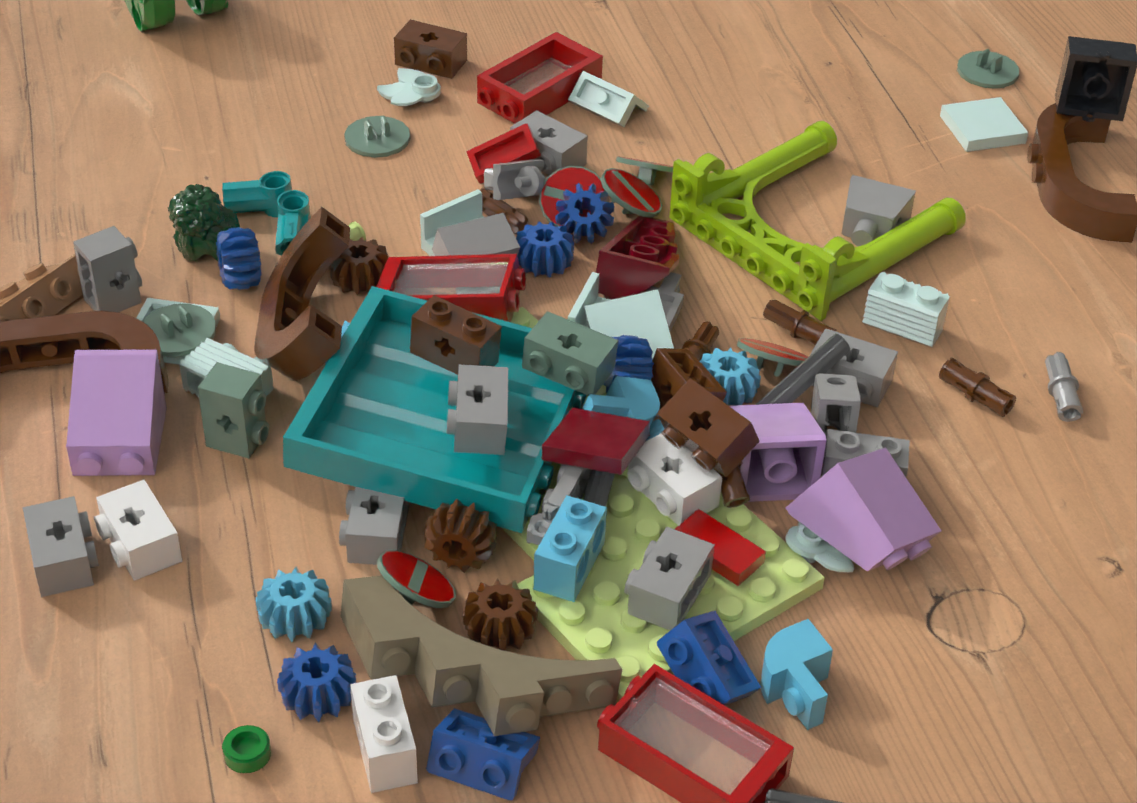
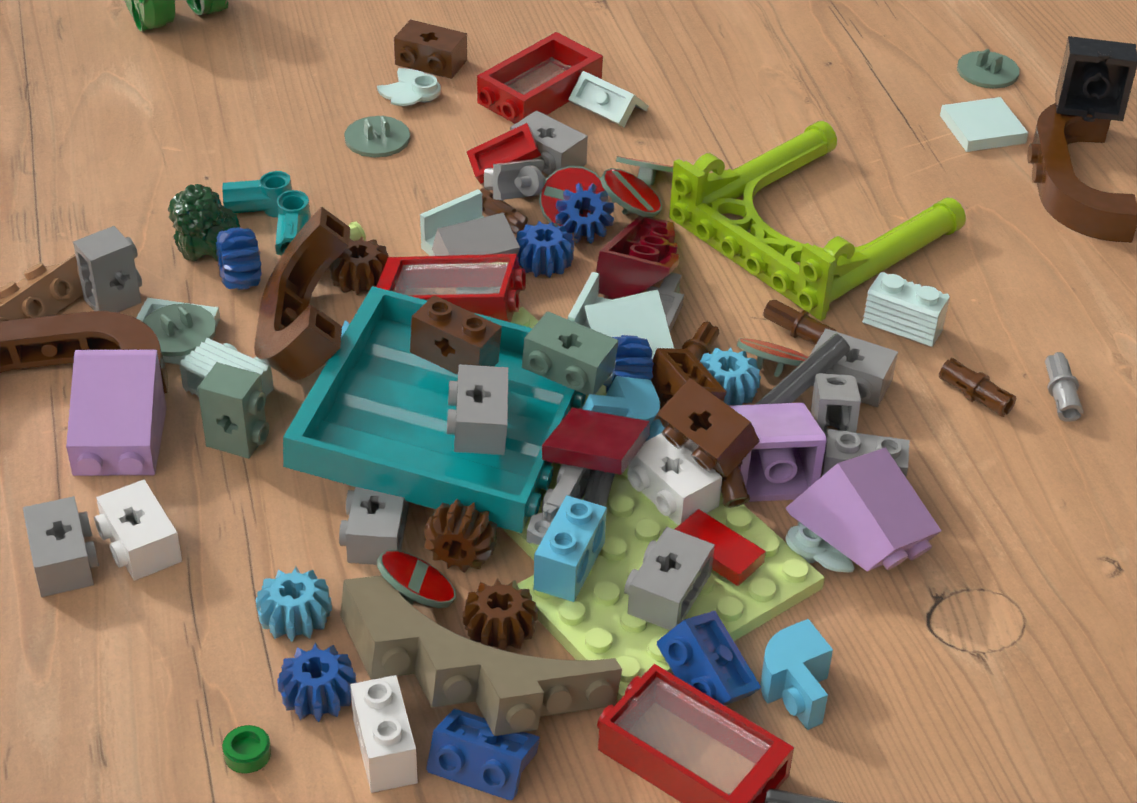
light grey torso [842,175,916,246] -> none

